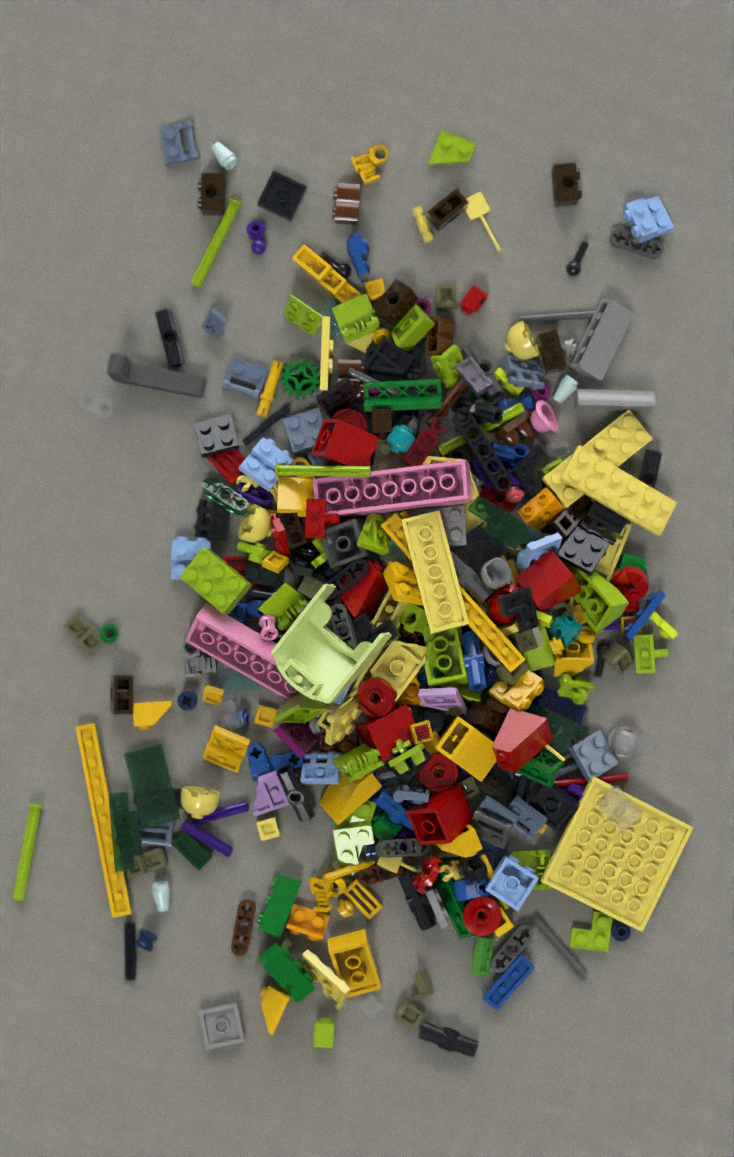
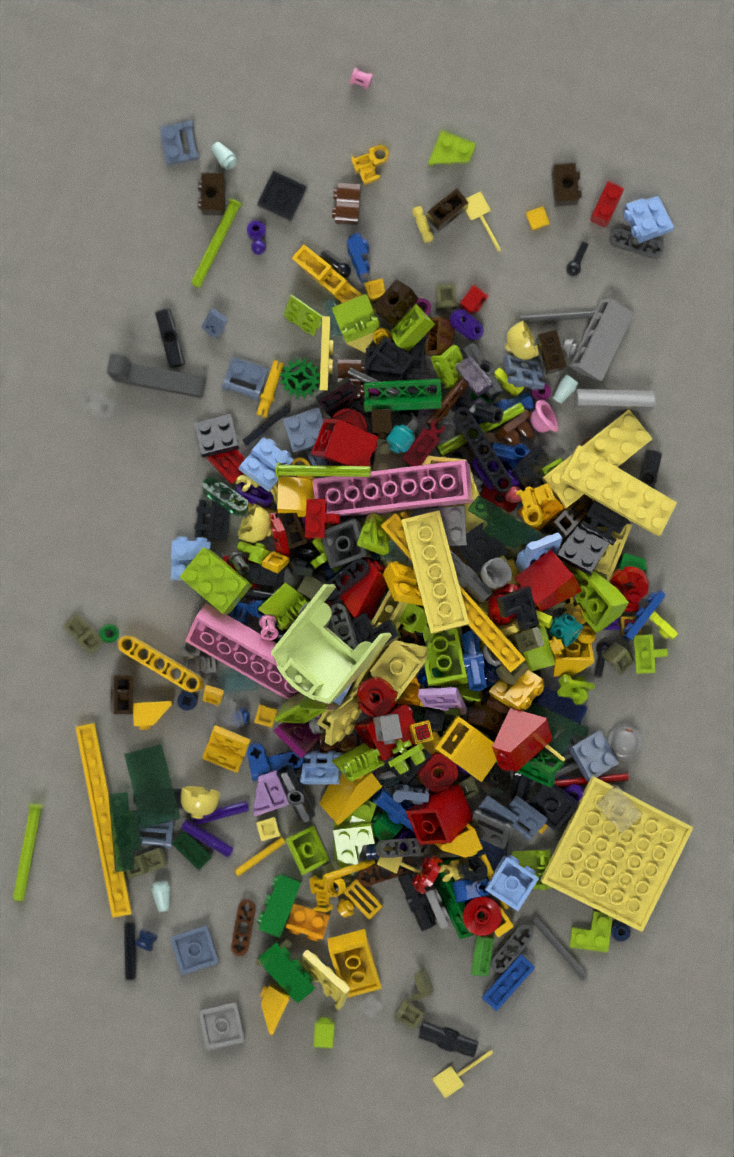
none -> yellow beam [118,636,204,692]
none -> sand blue plate [170,925,219,975]
none -> dark grey pin [229,551,250,575]
none -> yellow bar [234,837,286,877]
none -> lime slope [286,825,329,875]
none -> bright pink bush [350,67,373,90]
none -> light grey brick [373,714,402,744]
none -> light yellow piece [432,1050,493,1098]
none -> dark purple plate [450,310,484,341]
none -> yellow piece [516,483,555,527]
none -> yellow tile [525,206,550,231]
none -> red brick [590,181,624,228]

